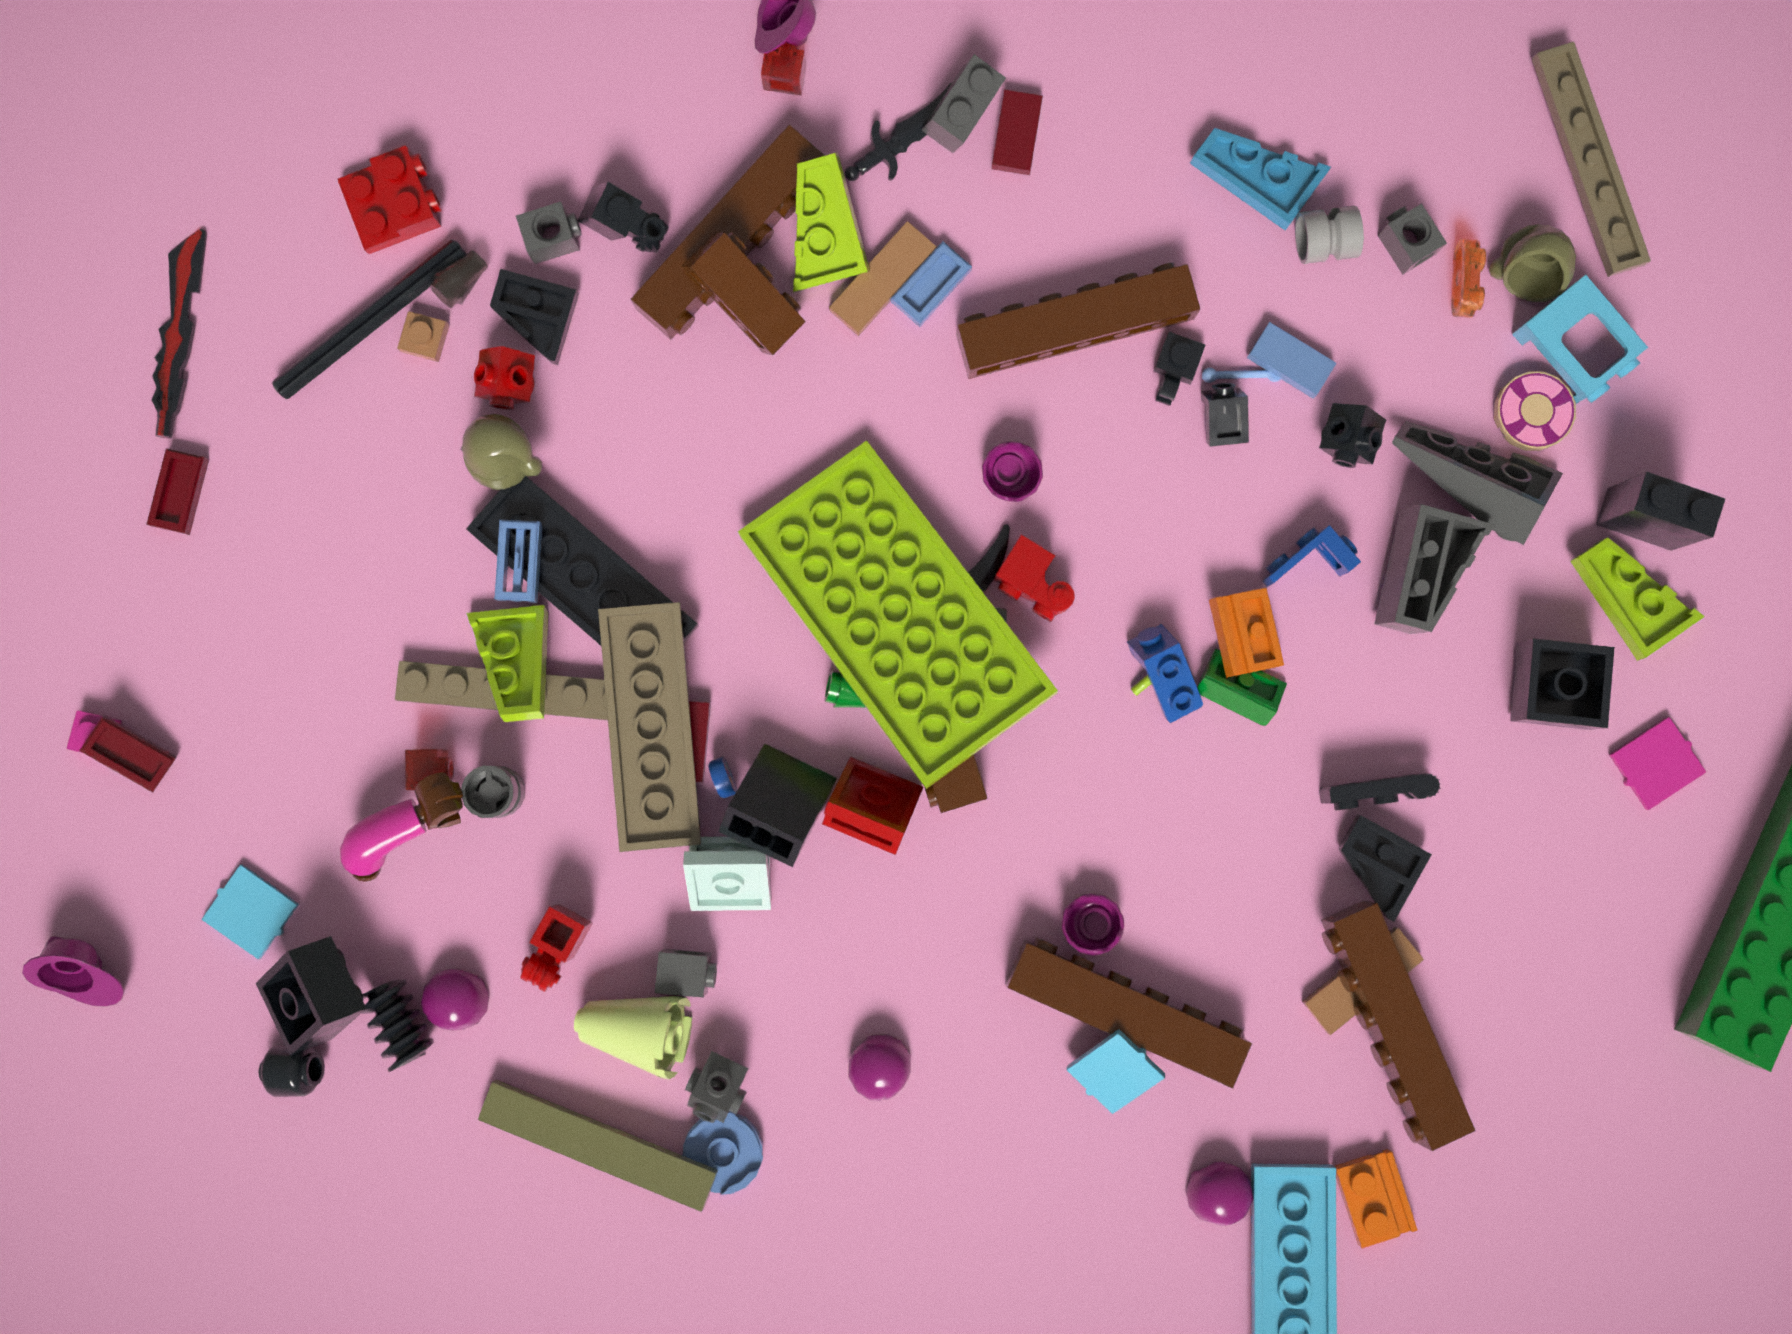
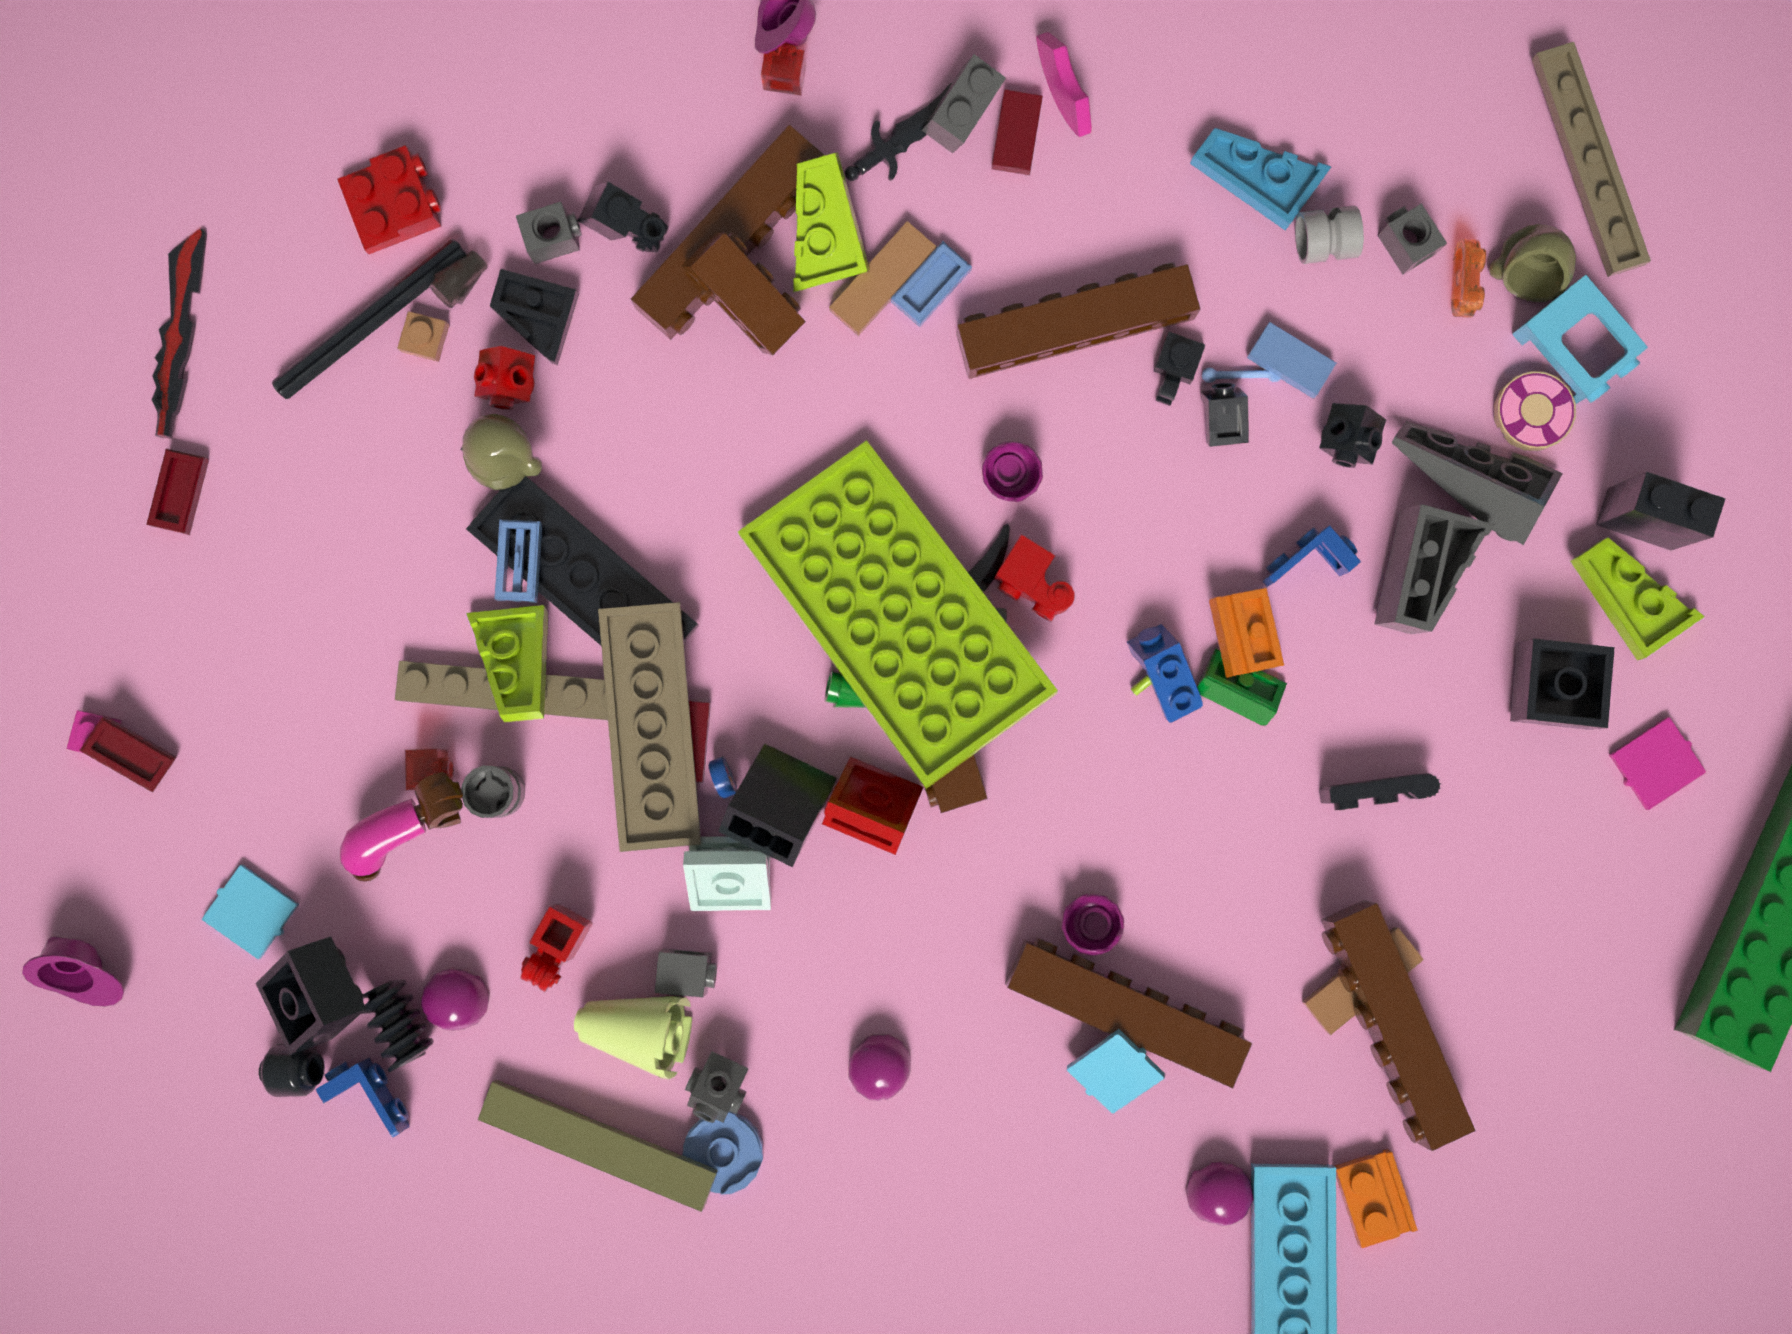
black wing [1338,814,1432,922] -> none
none -> blue bracket [315,1057,410,1138]
none -> dark pink tile [1036,32,1092,137]

